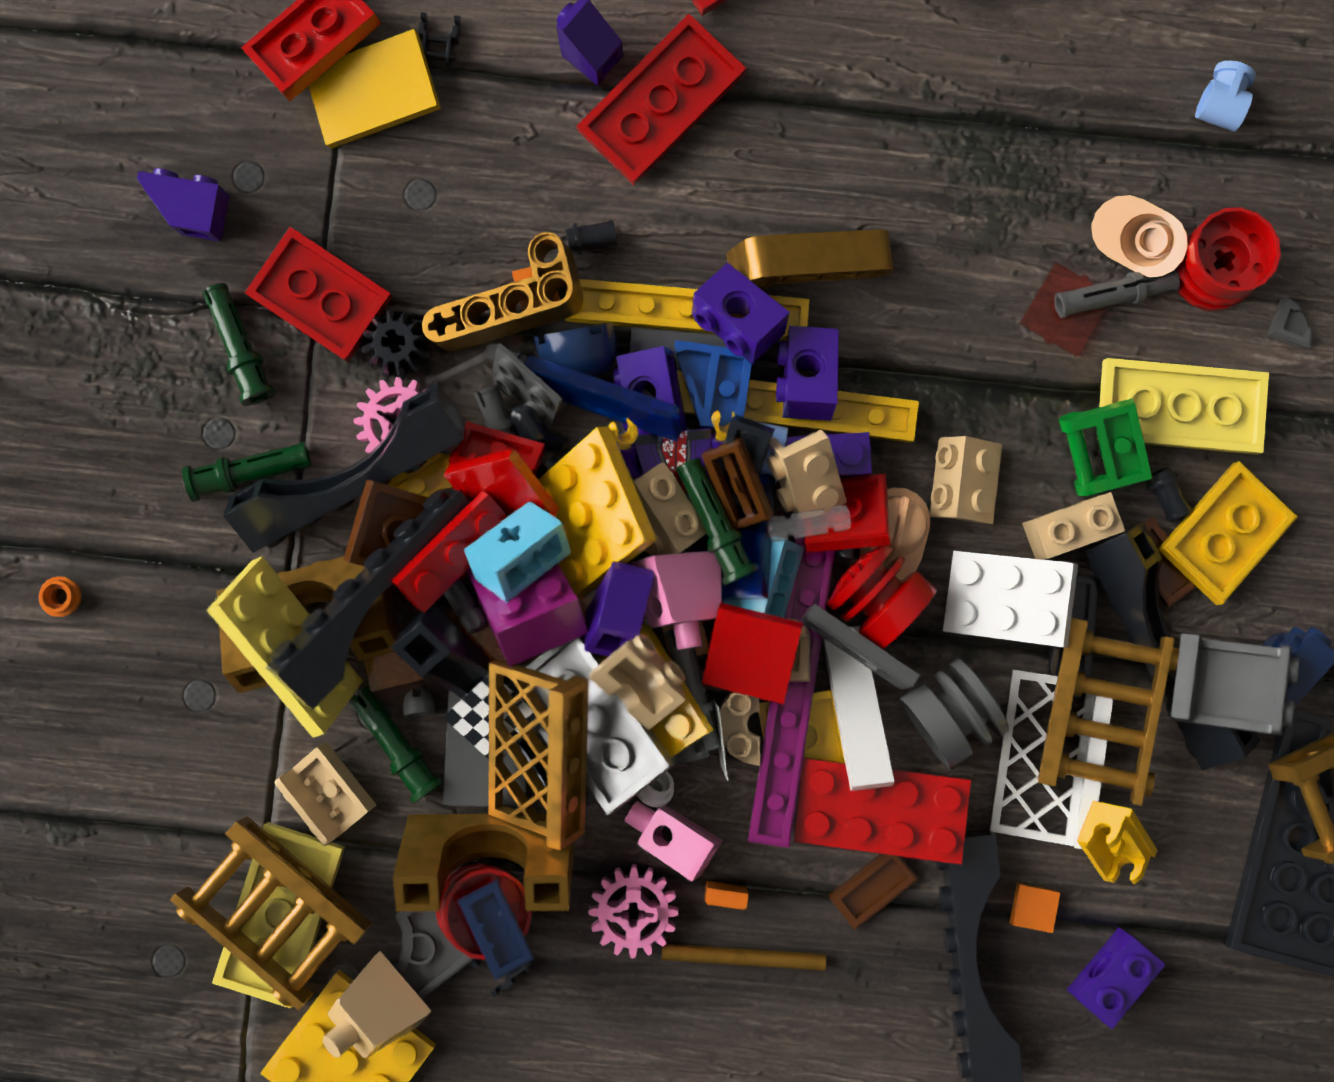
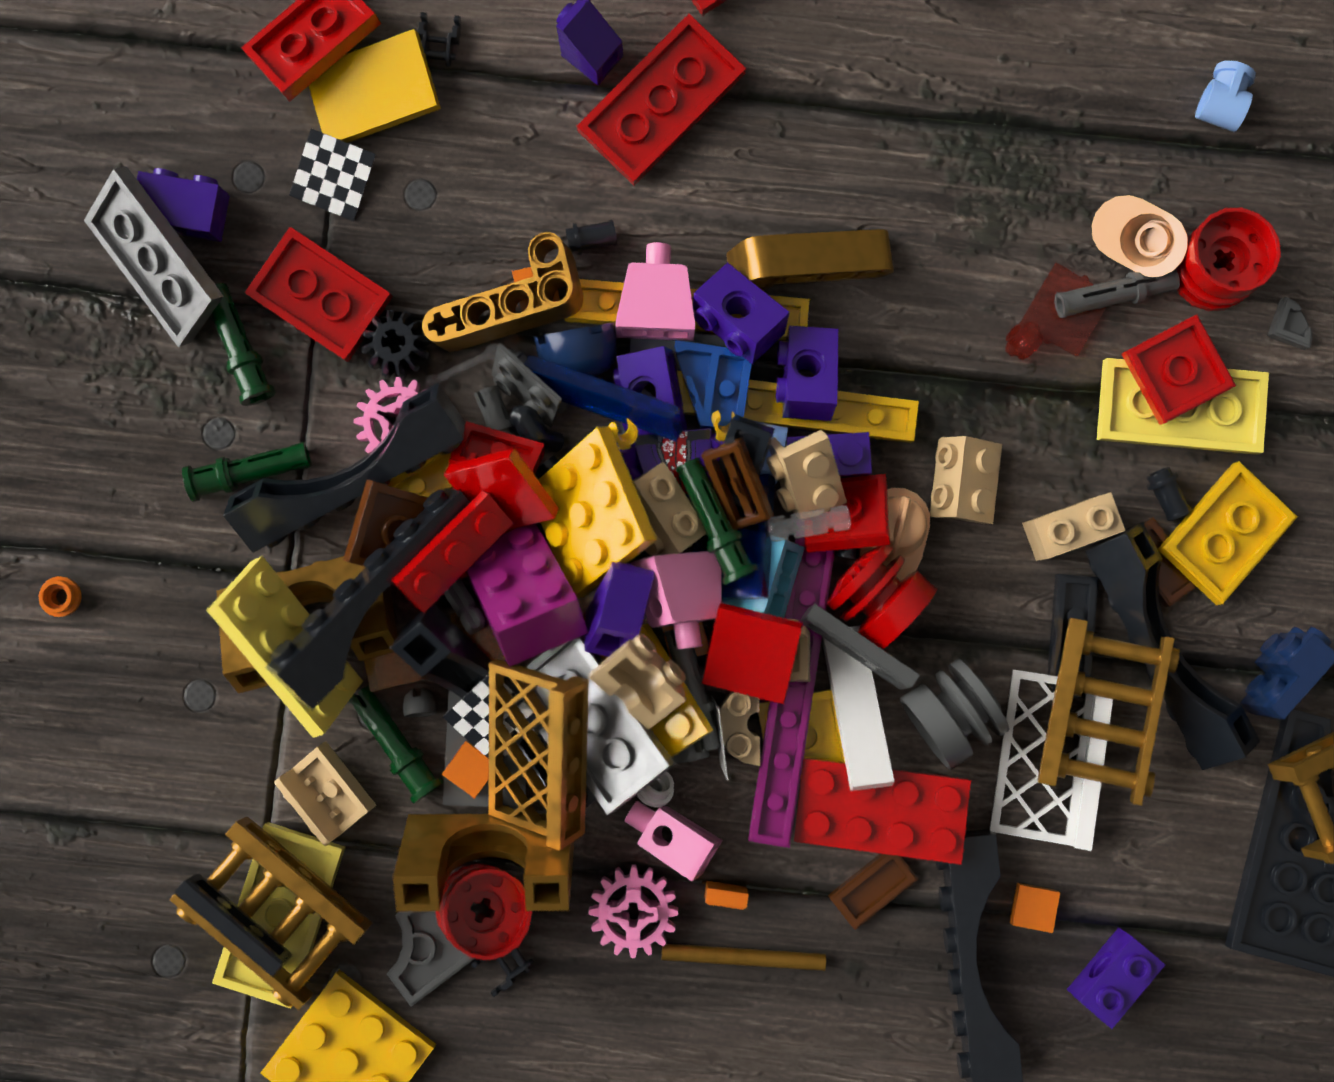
tan torso [322,951,432,1058] -> none
dark blue plate [457,880,535,980] -> none
medium azure brick [464,501,571,602] -> none
white plate [943,551,1078,648] -> none
green plate [1059,398,1152,496] -> none
yellow hinge [1077,801,1158,884] -> none
dark grey panel [1171,633,1300,736] -> none
none -> flat silver plate [84,166,224,347]
none -> black tile [175,873,293,977]
none -> sticker [289,129,376,221]
none -> orange tile [441,740,489,799]
none -> bright pink torso [616,242,695,341]
none -> clear red plate [1005,322,1044,360]
none -> red tile [1121,314,1236,425]

